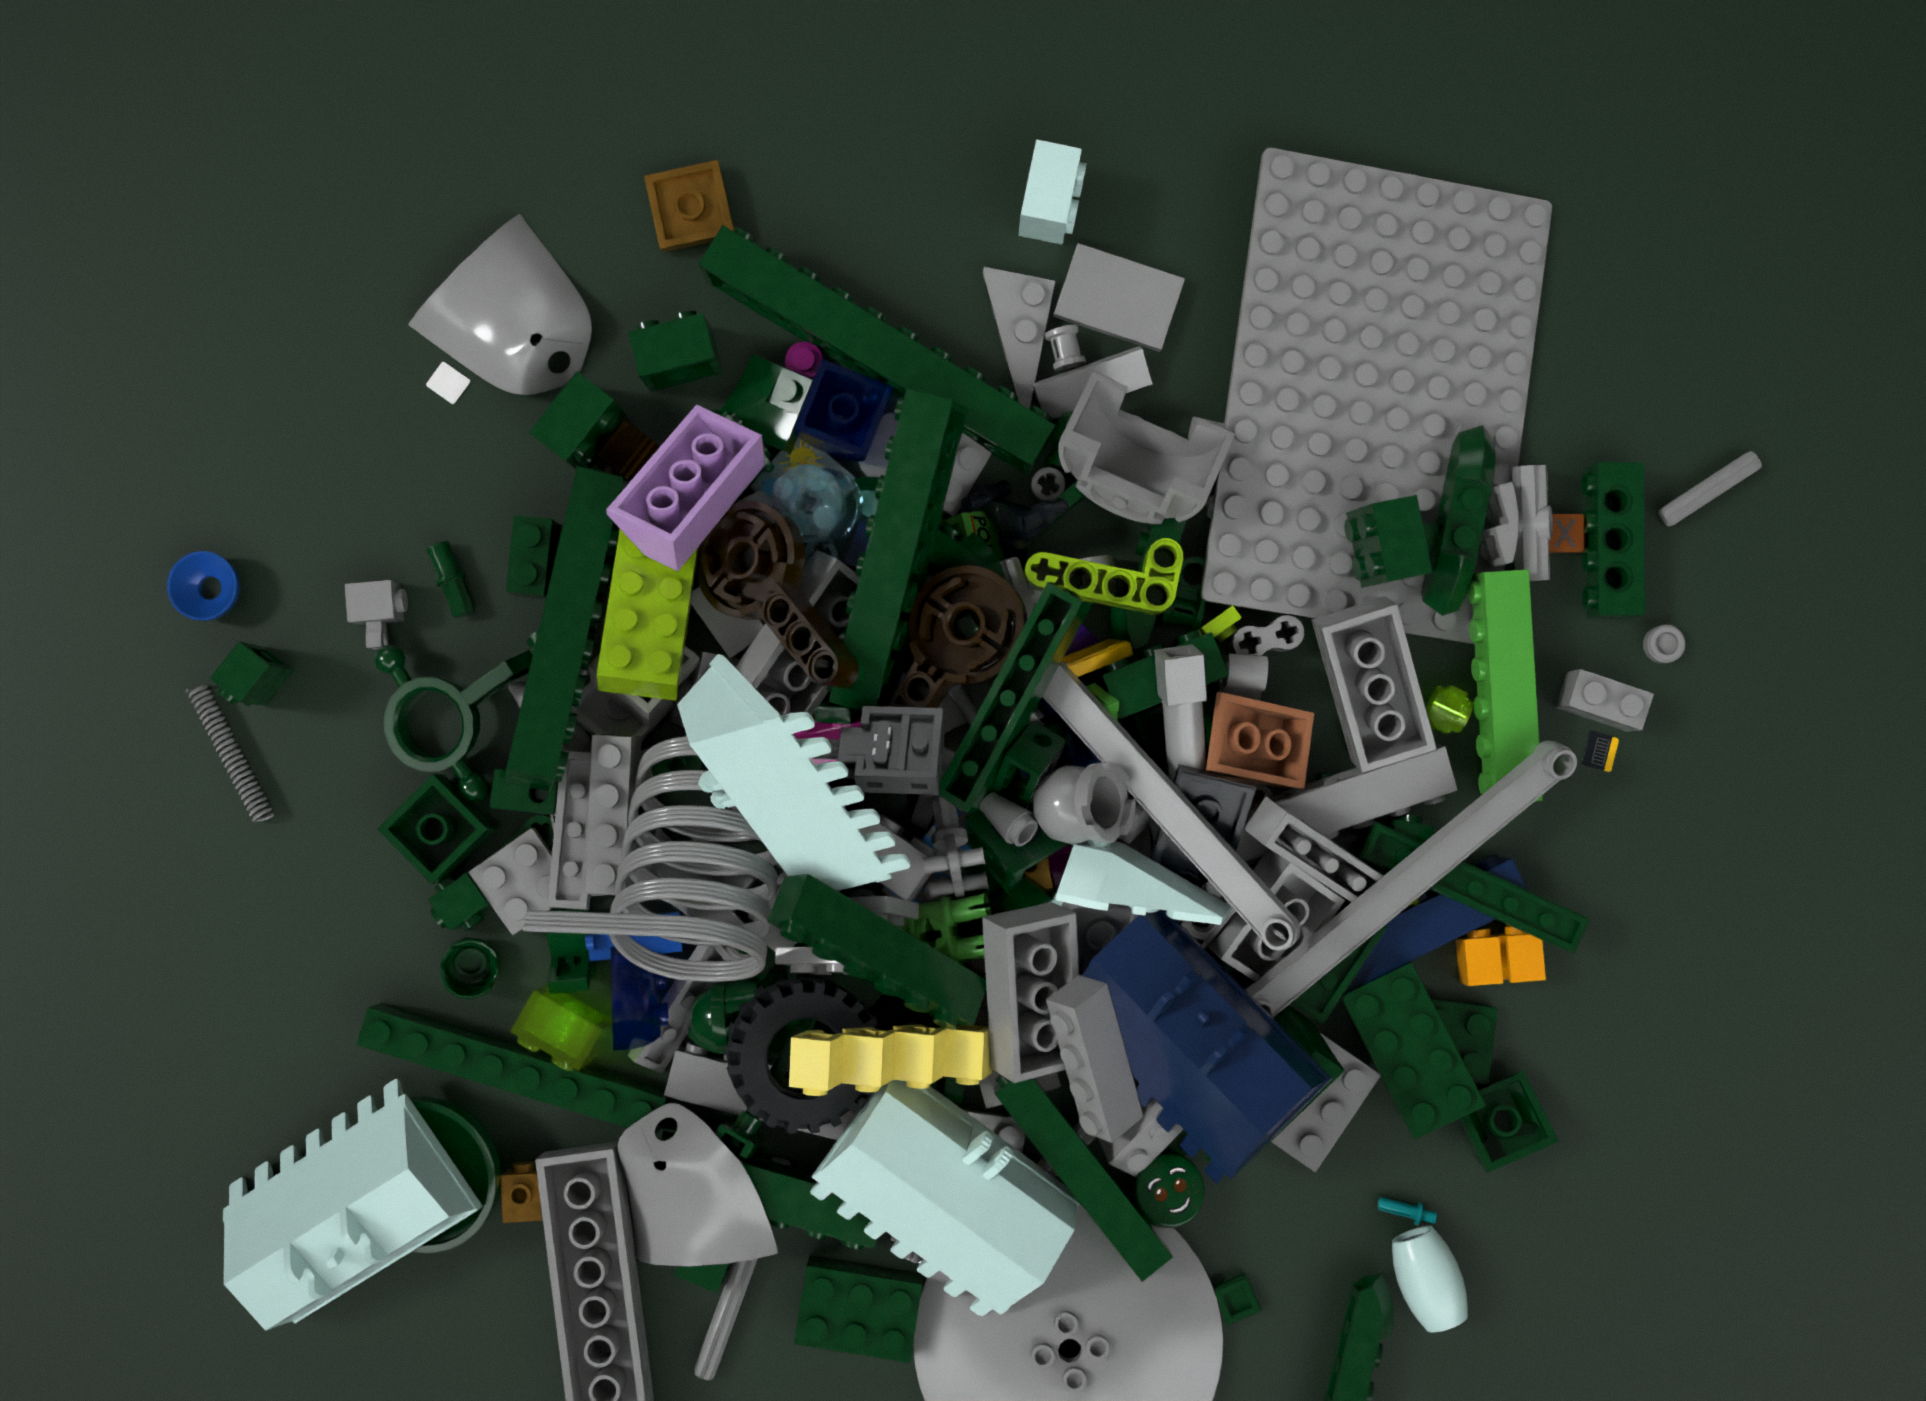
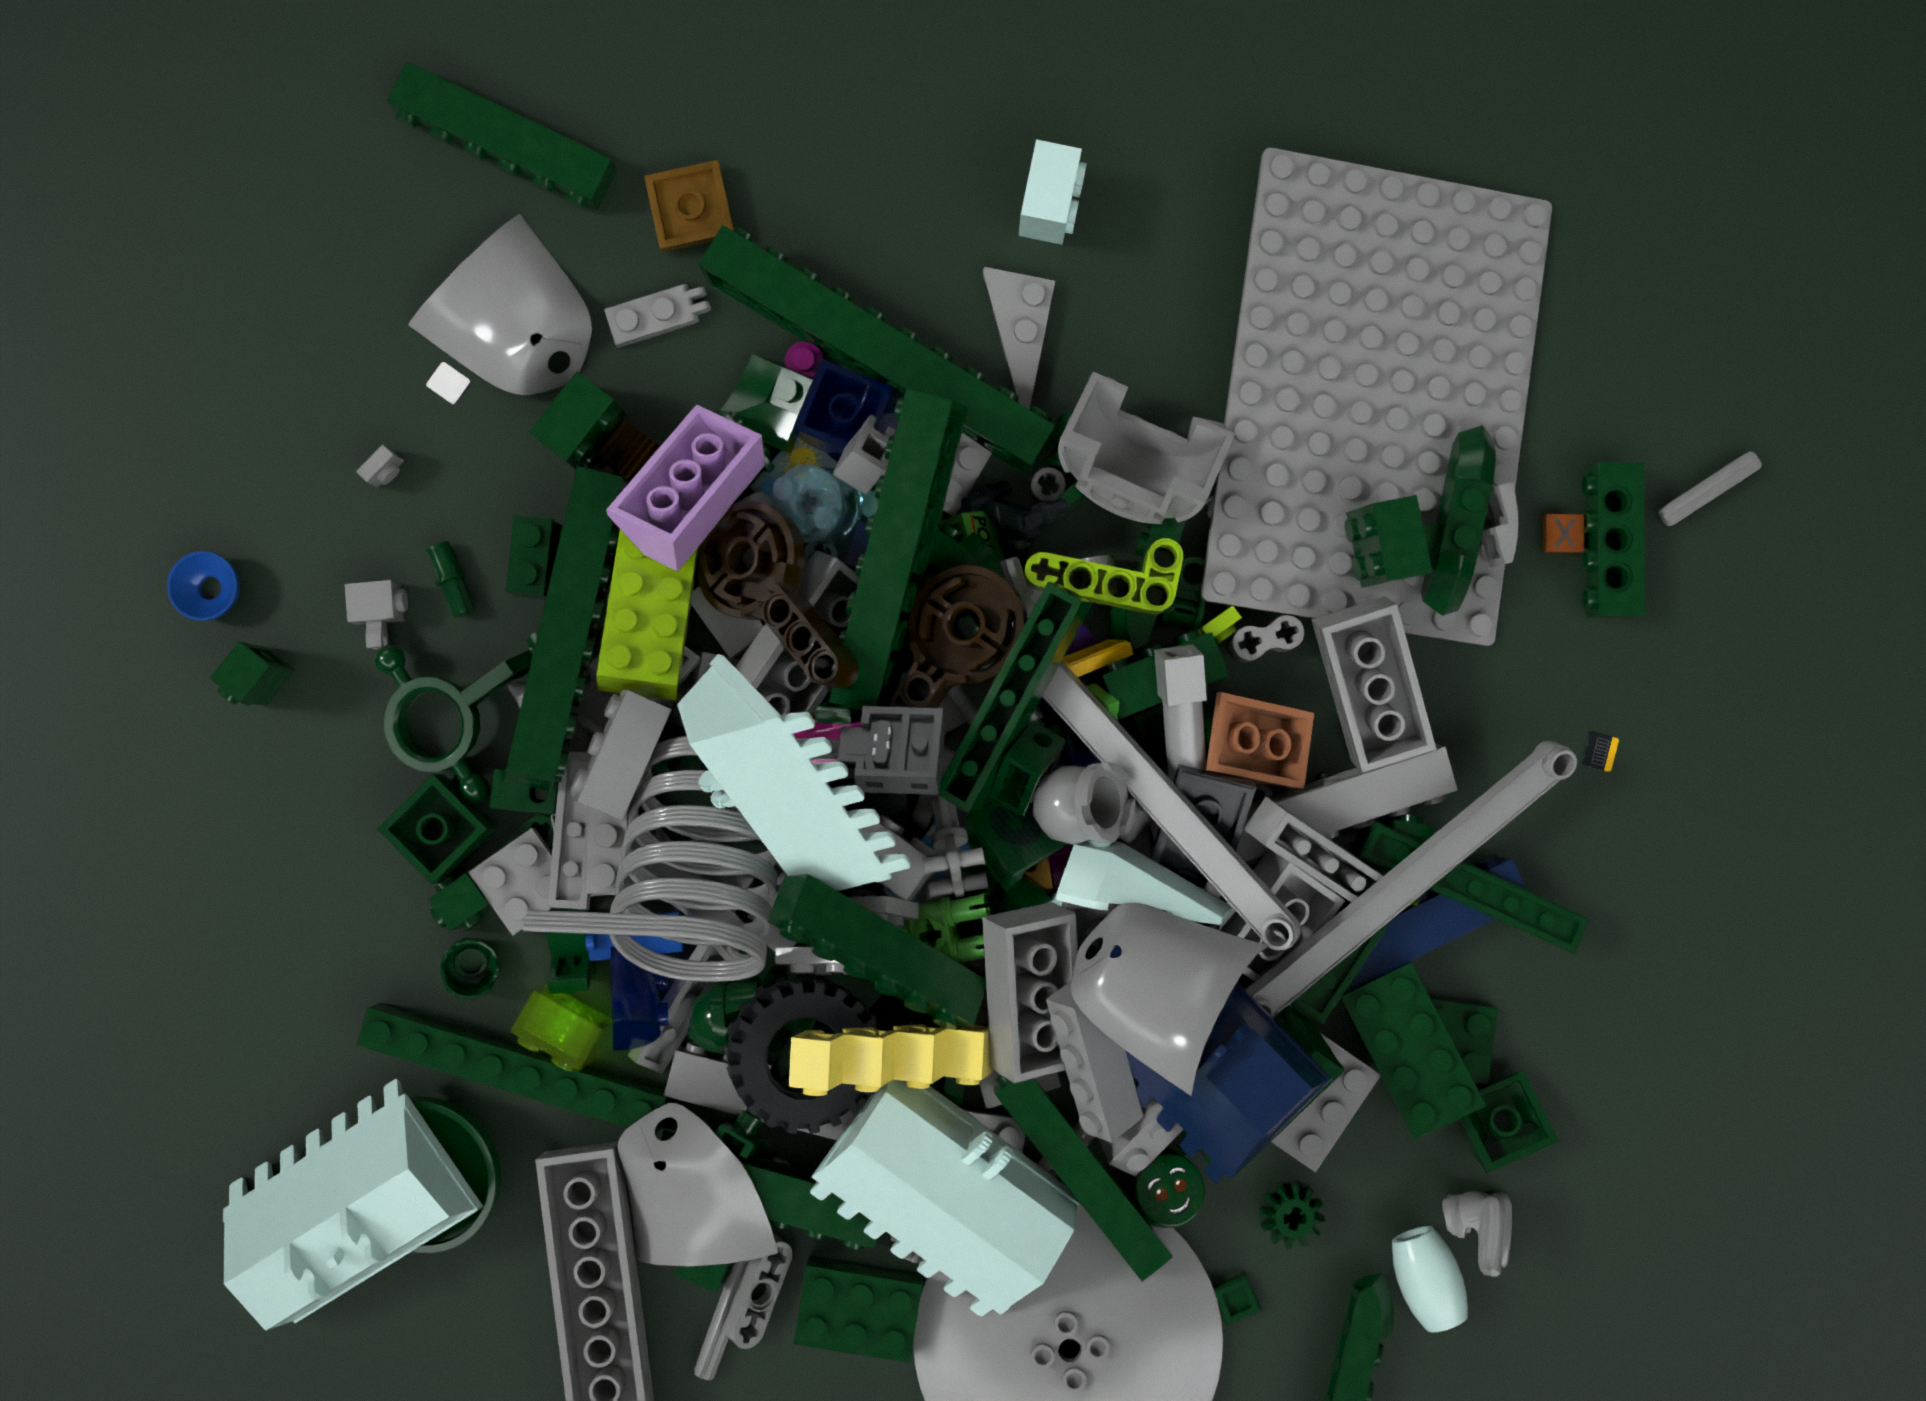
light grey piece [185,684,274,822] -> none
pearl gold brick [500,1161,543,1223] -> none
dark green brick [628,311,724,392] -> none
light grey cone [980,792,1038,847] -> none
light grey tile [1033,346,1152,420] -> none
light grey bush [1045,325,1086,372] -> none
light grey tile [1053,243,1185,352] -> none
light grey axle [1219,653,1268,701] -> none
teal piece [1378,1197,1437,1226] -> none
clear neon green gear [1425,685,1474,734] -> none
light orange piece [1455,926,1546,986] -> none
bright green brick [1467,569,1543,802] -> none
light grey piece [1512,465,1553,581] -> none
light grey brick [1555,669,1654,732] -> none
light grey tile [1643,625,1685,663] -> none
none -> light grey plate [356,444,404,488]
none -> dark green brick [386,61,618,210]
none -> light grey brick [571,690,672,820]
none -> light grey hinge [604,284,711,348]
none -> light grey beam [725,1234,792,1349]
none -> light grey brick [832,415,896,494]
none -> light grey piece [1071,903,1269,1096]
none -> dark green gear [1258,1181,1326,1249]
none -> light grey hair [1442,1191,1512,1277]

